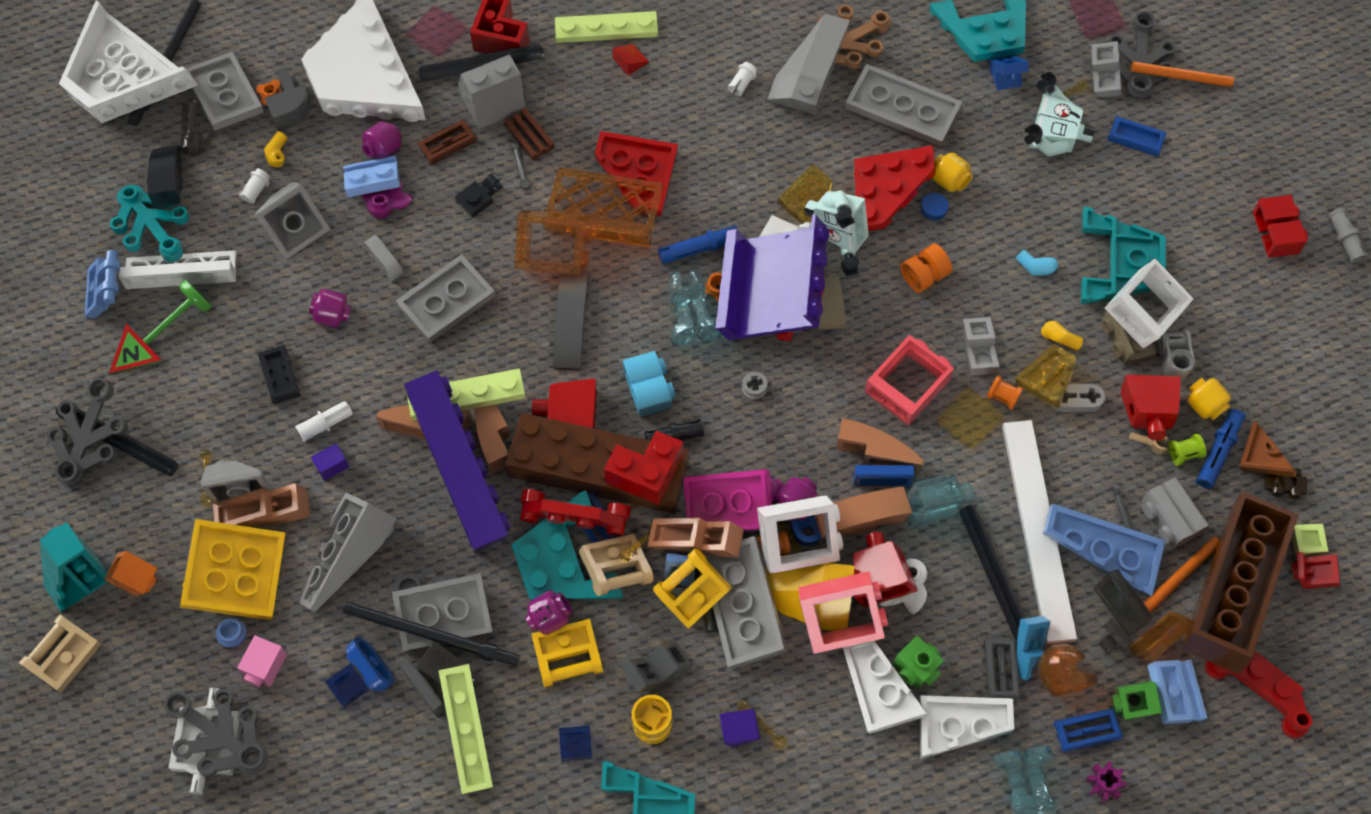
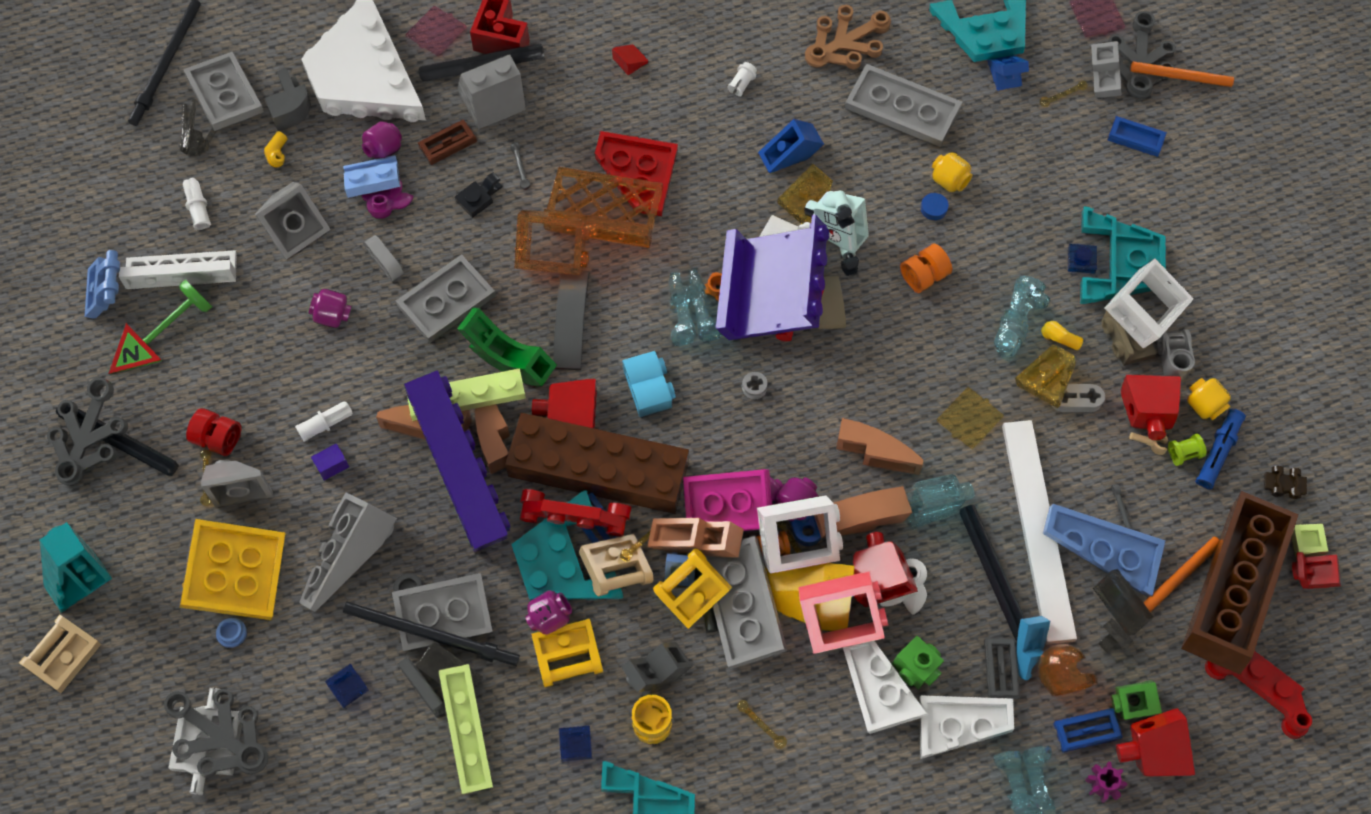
white piece [59,0,198,123] -> none
orange brick [104,551,158,596] -> none
teal plant [110,185,190,262] -> none
black slope [147,145,183,207] -> none
nougat slope [213,483,310,528] -> none
bright pink brick [237,635,287,688] -> none
white pin [239,168,270,204] -> none
orange plate [256,80,283,106] -> none
black plate [257,345,301,405] -> none
blue plate [346,637,394,692] -> none
copper tile [503,108,555,161] -> none
yellowish green plate [555,11,658,43] -> none
red brick [604,431,683,505] -> none
black pin [644,419,704,441] -> none
blue pin [658,225,738,265] -> none
dark purple slope [719,709,761,747] -> none
light grey wedge [767,13,850,115] -> none
blue tile [853,465,914,486] -> none
red plate [854,145,936,231] -> none
coral window [865,335,954,426] -> none
light grey slope [962,317,999,376] -> none
orange bush [986,375,1023,410] -> none
medium azure arm [1016,250,1058,276] -> none
light aqua torso [1024,72,1095,157] -> none
clear orange tile [1128,612,1191,663] -> none
light grey brick [1142,477,1209,549] -> none
light blue plate [1147,659,1207,725] -> none
dark orange tile [1239,421,1296,477] -> none
red piece [1253,195,1308,258] -> none
light grey pin [1328,208,1368,263] -> none
none -> white axle [183,178,211,230]
none -> red wheel [186,408,242,456]
none -> green arch [457,308,557,387]
none -> blue slope [758,119,824,173]
none -> clear light blue piece [994,276,1050,361]
none -> clear blue plate [1068,244,1097,274]
none -> red torso [1116,708,1195,776]

